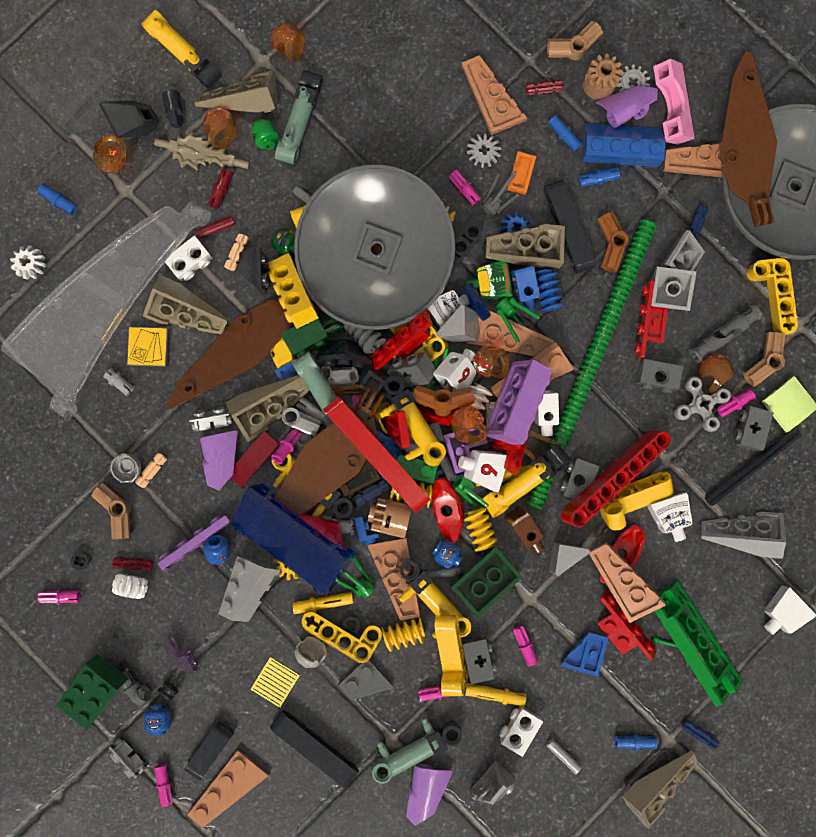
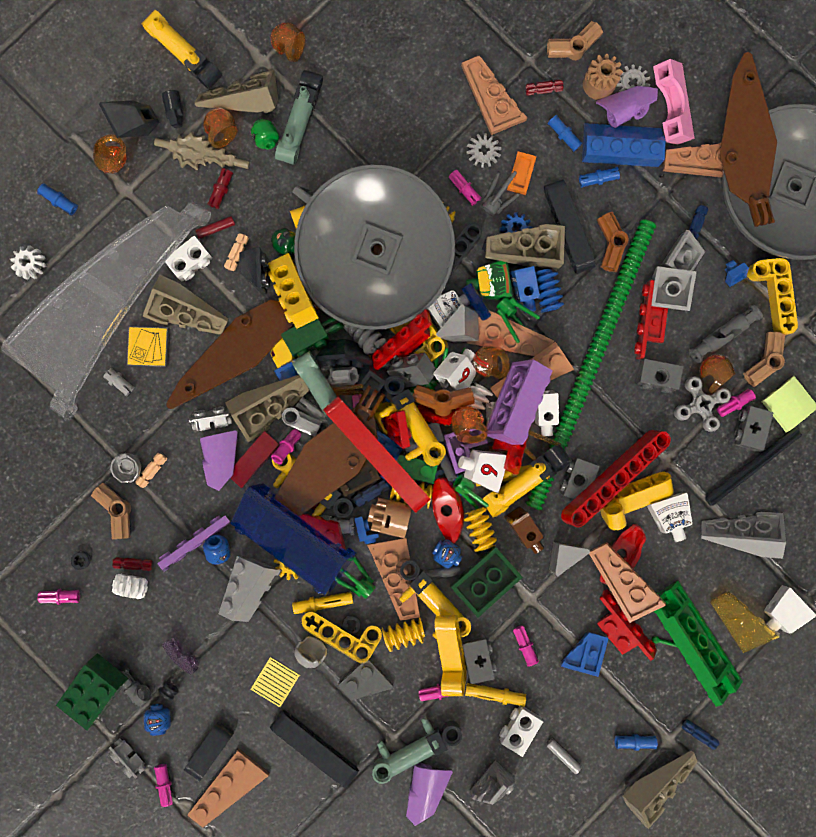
none -> clear yellow wing [710,591,780,653]
none -> blue tile [725,260,749,287]

